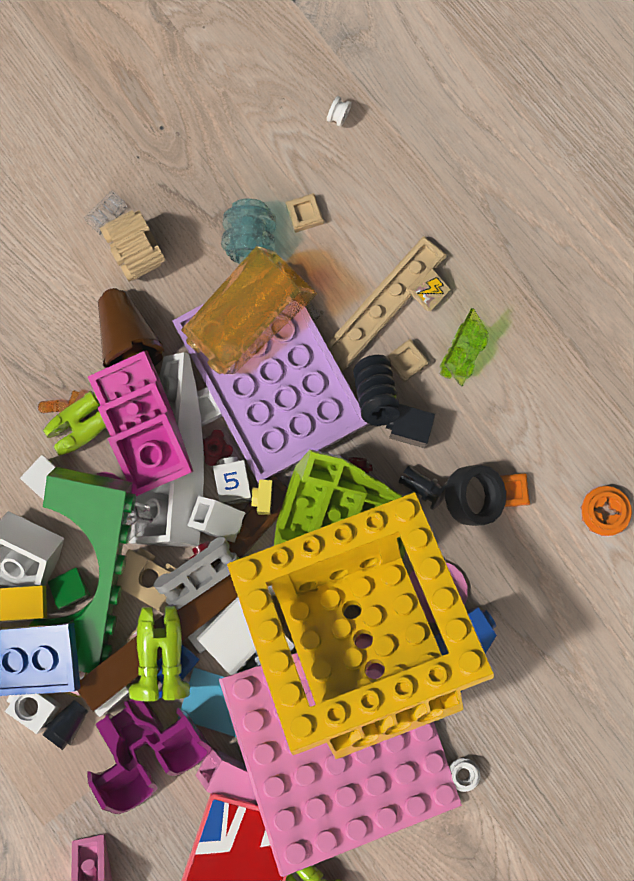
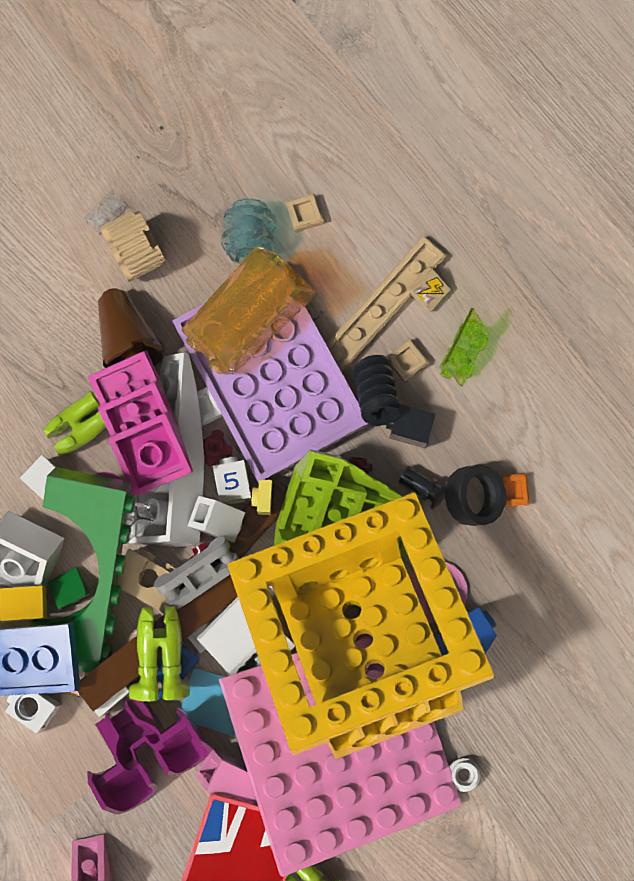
clear orange piece [38,390,79,413] -> none
black cone [42,700,89,750] -> none
white bush [327,96,352,127] -> none
orange gear [580,486,632,536] -> none

